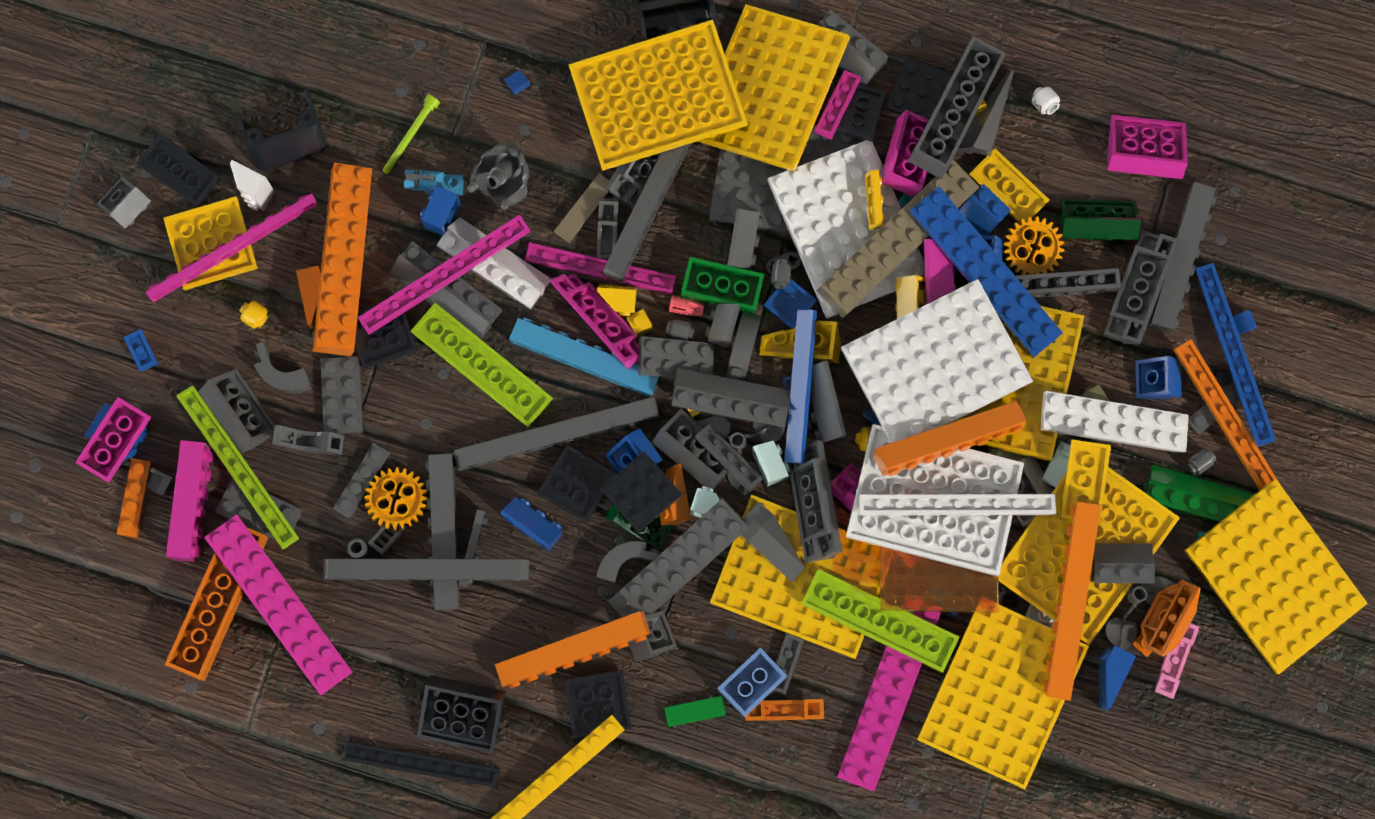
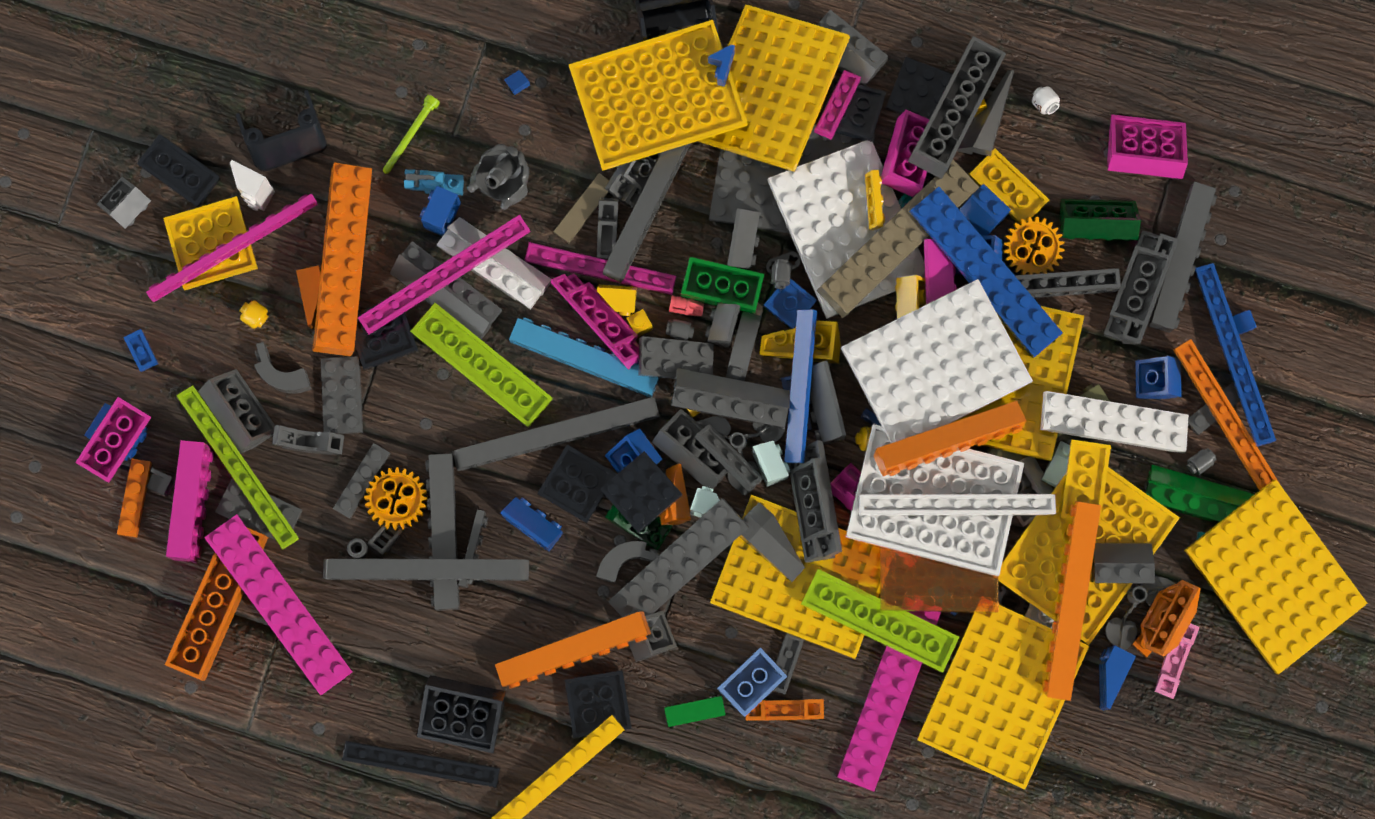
none -> blue slope [708,45,735,87]

